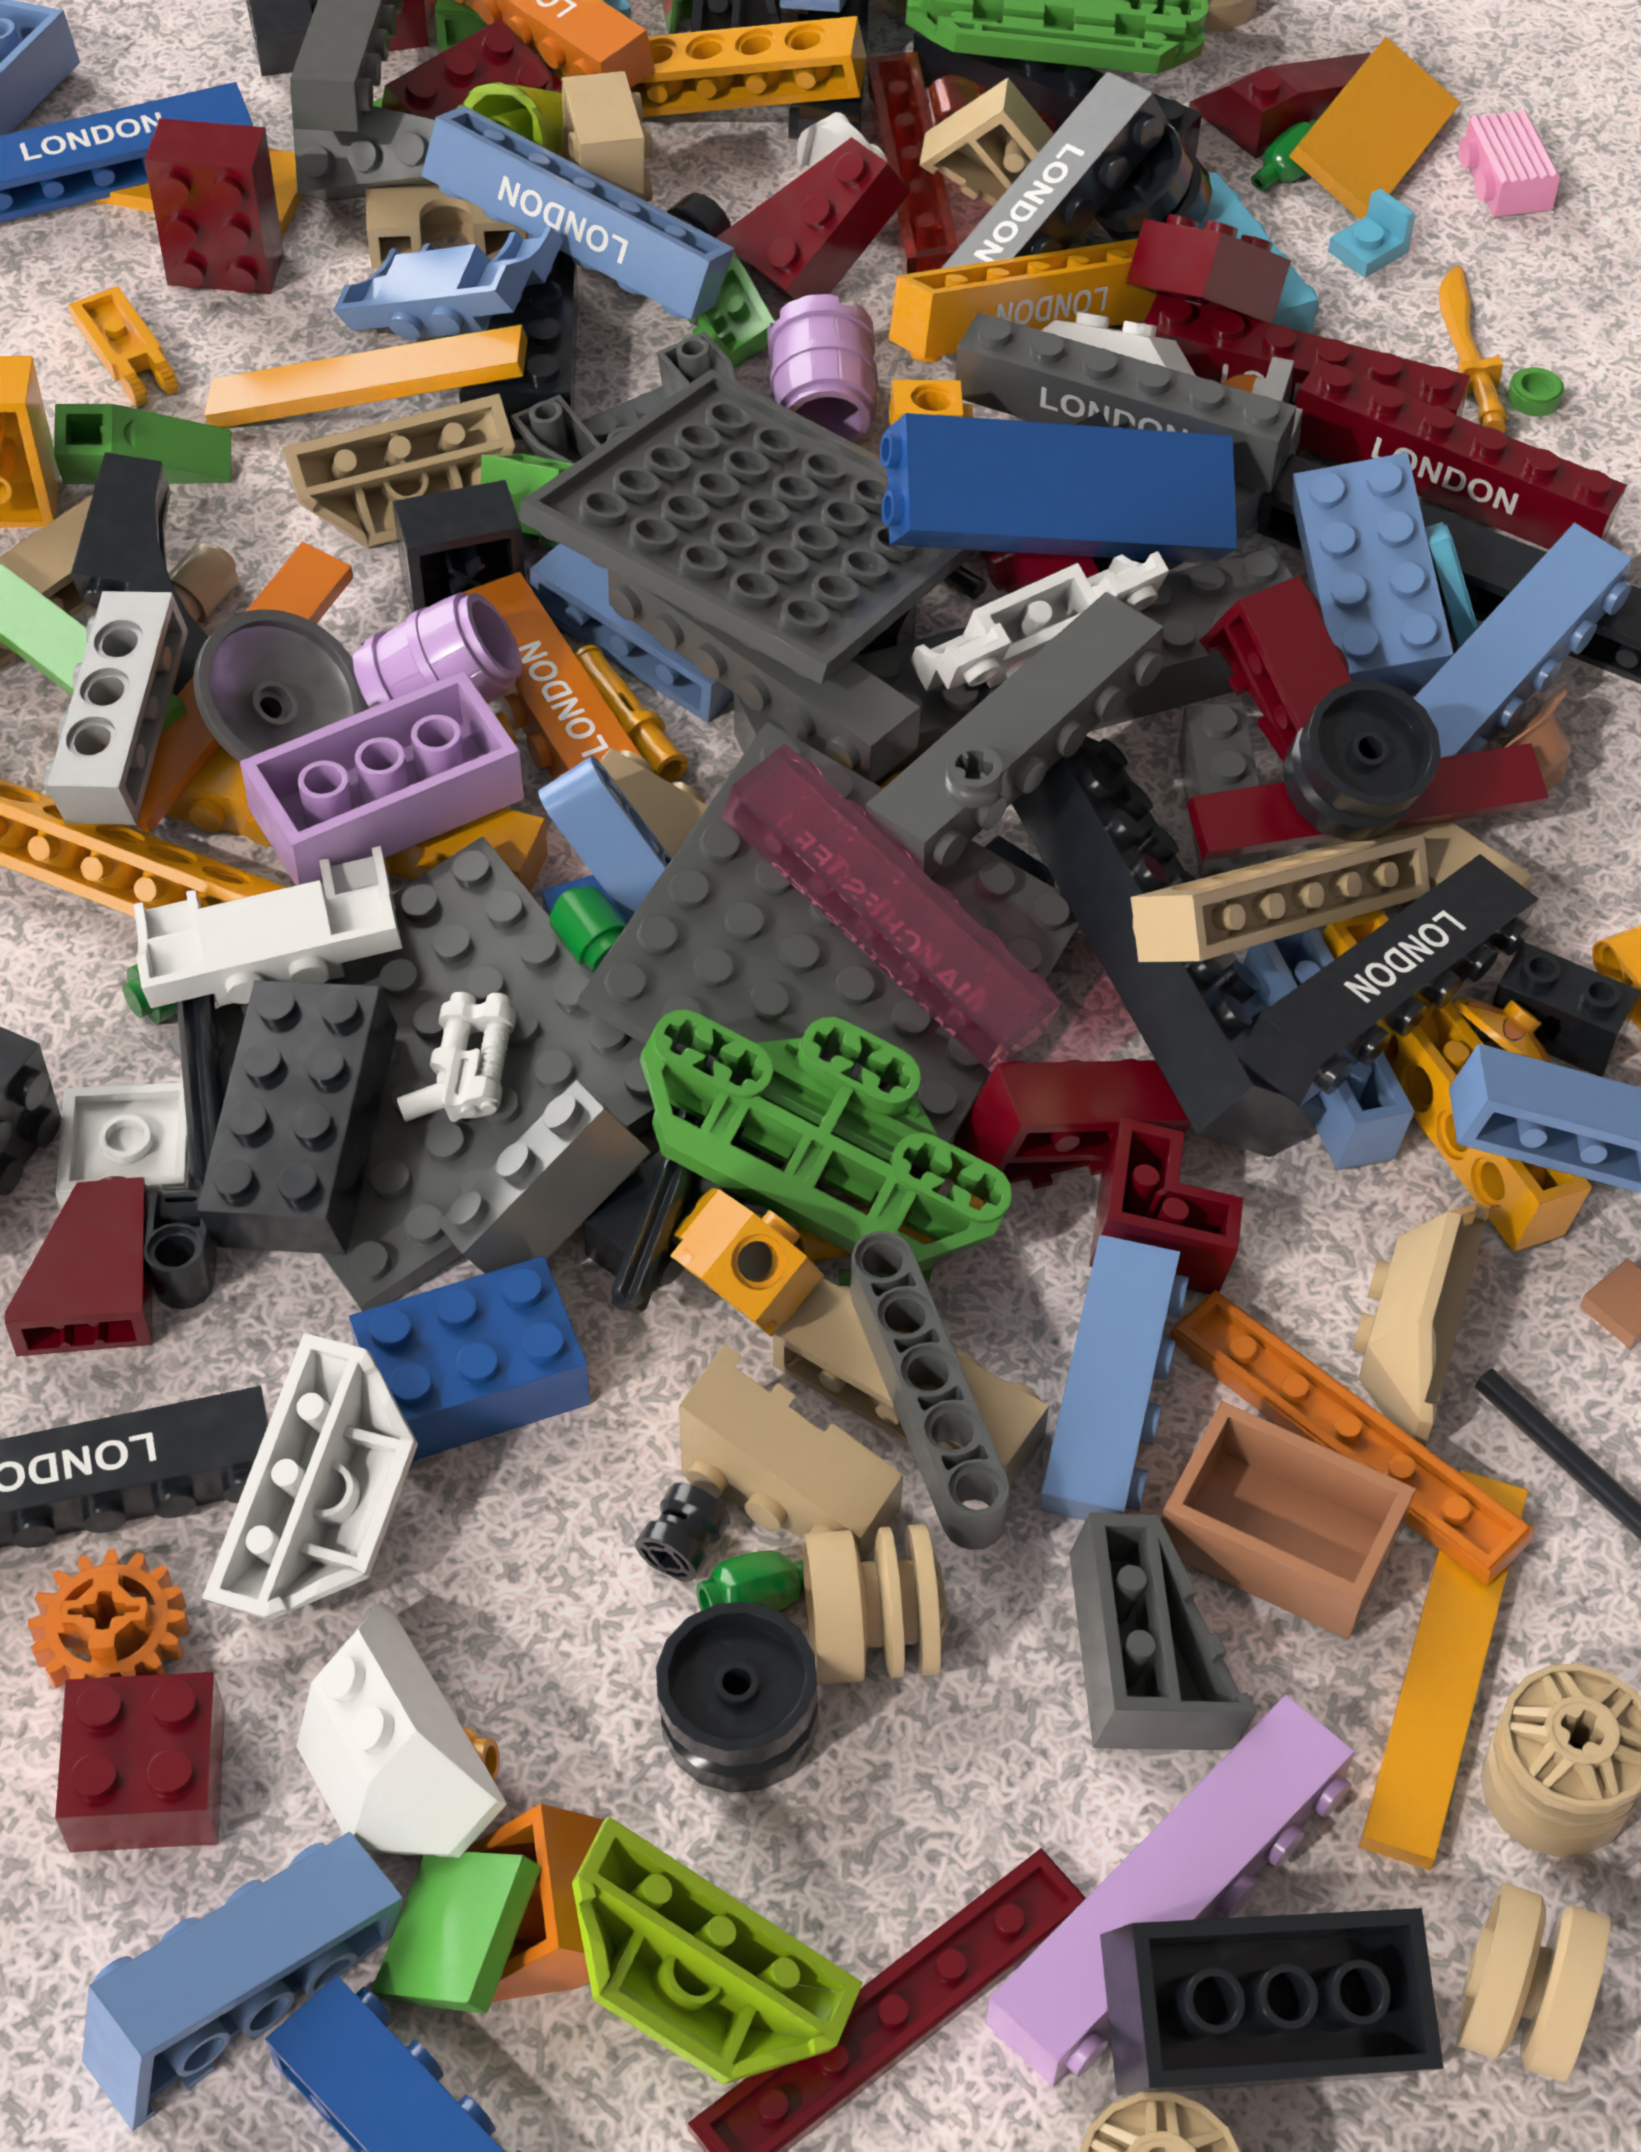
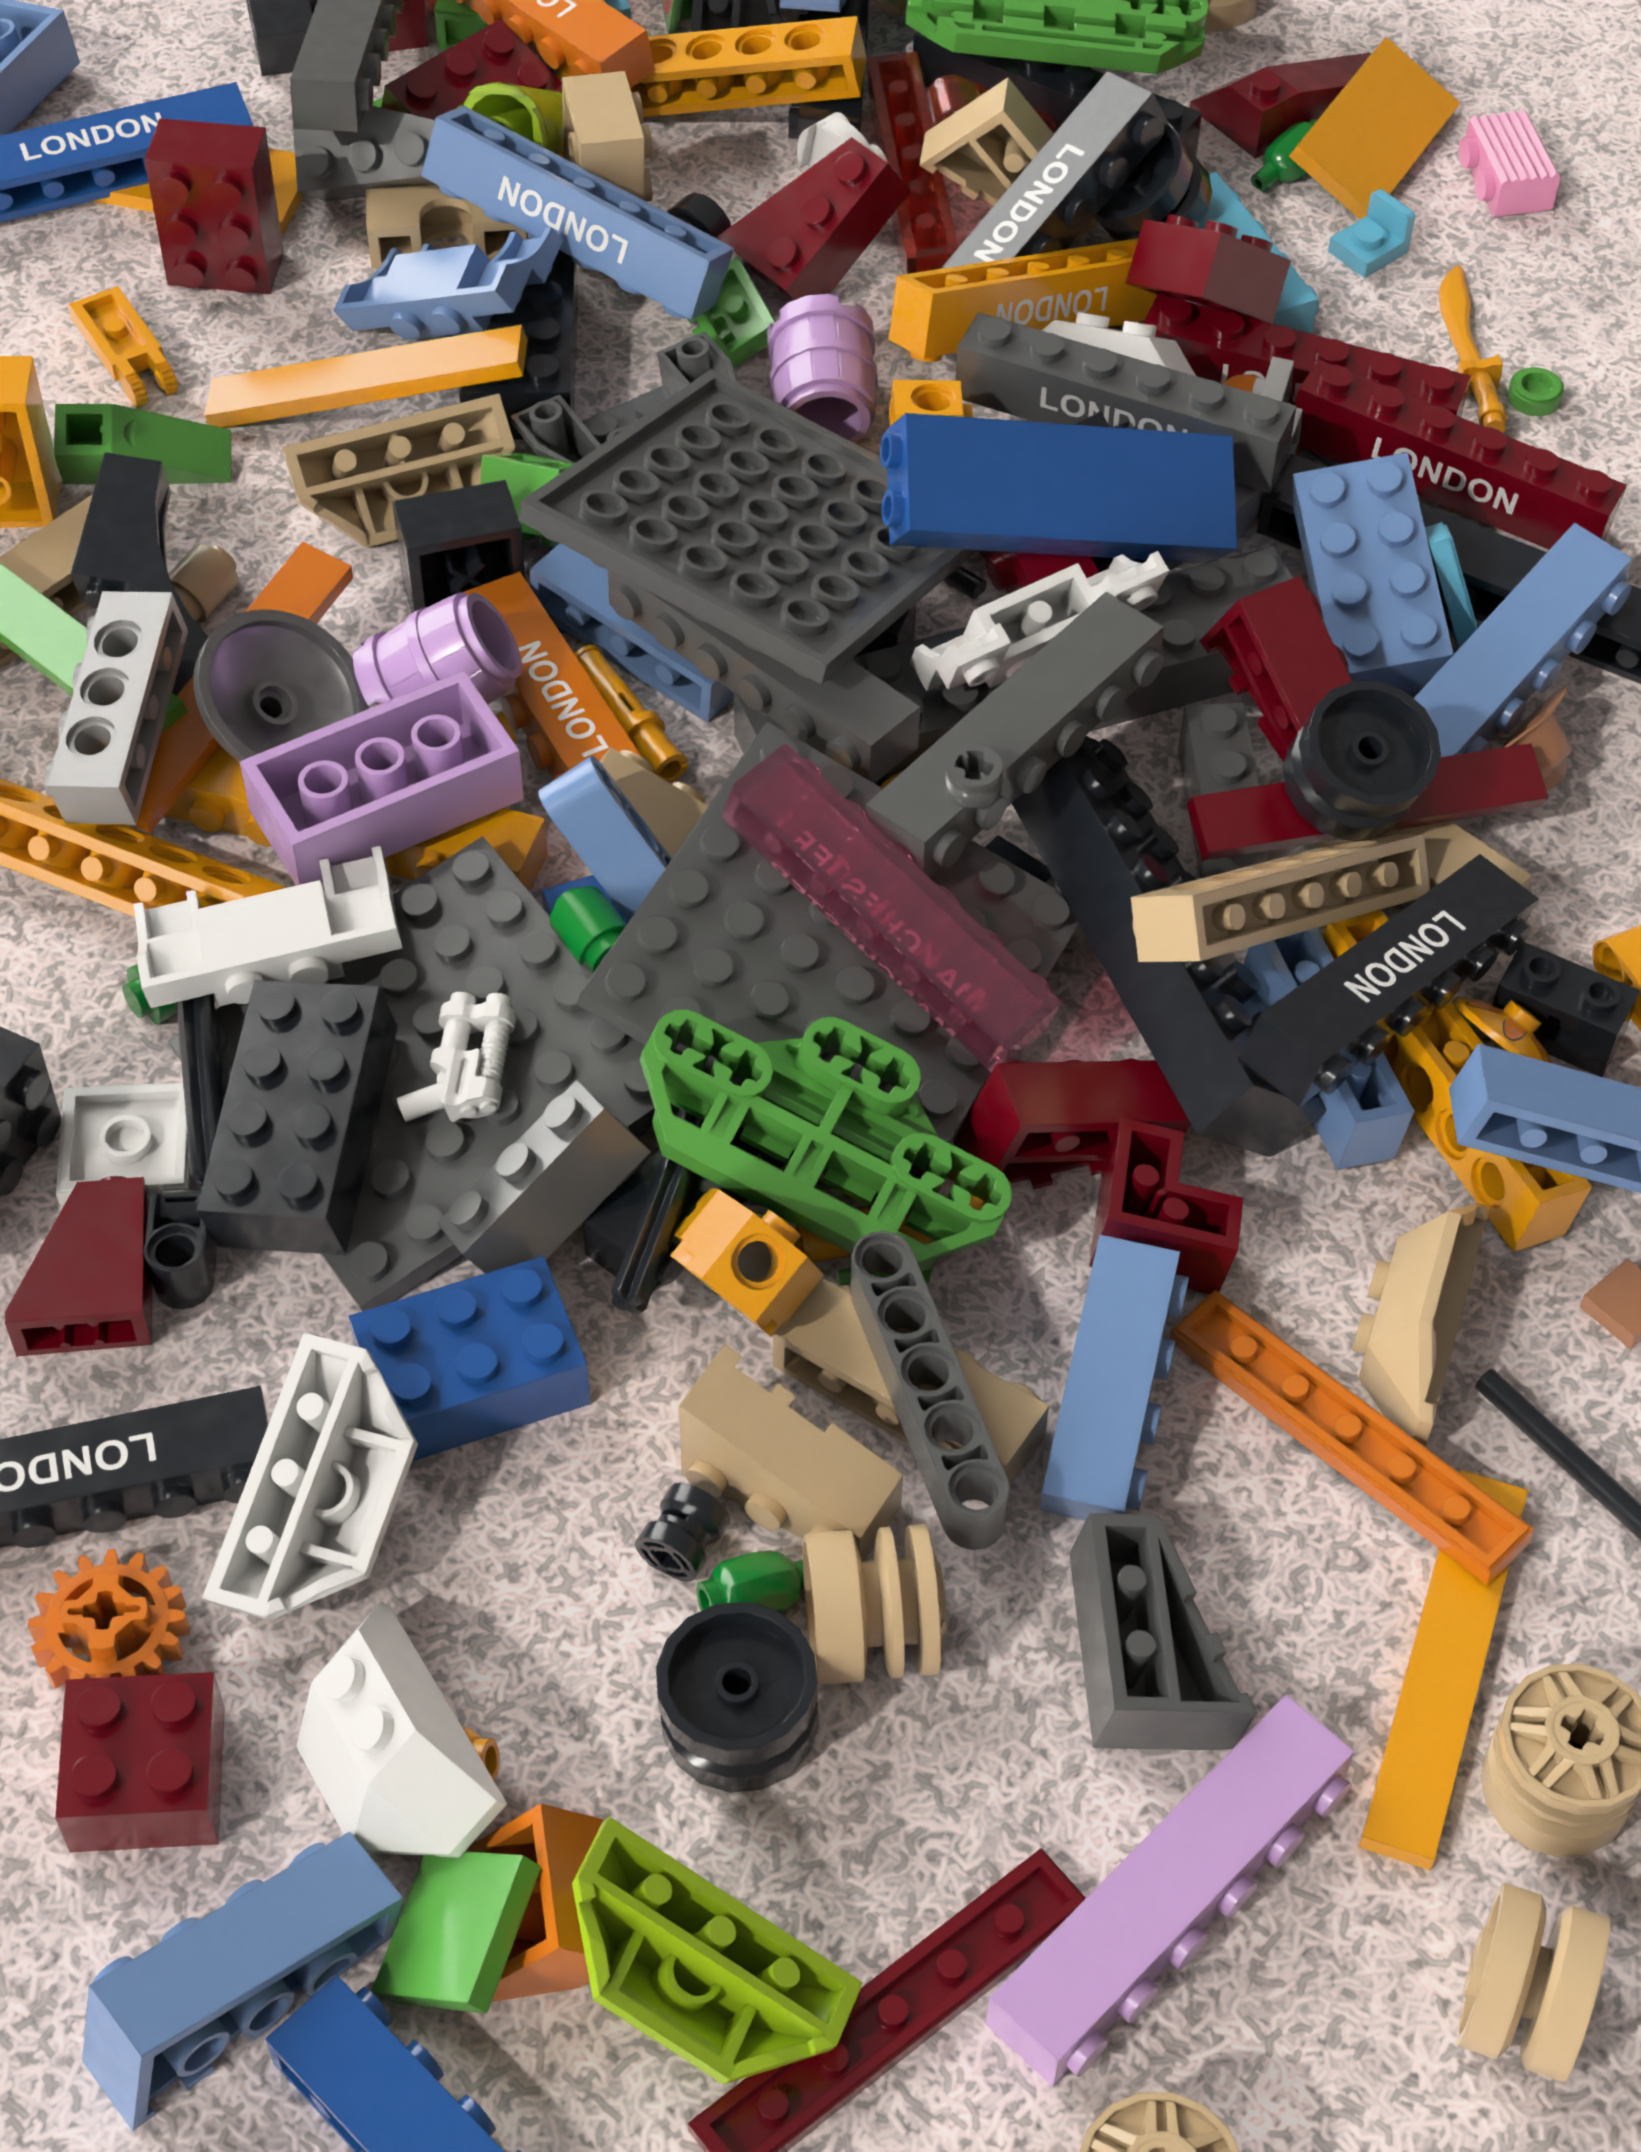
black brick [1100,1908,1444,2096] -> none
nougat piece [1161,1400,1416,1640] -> none

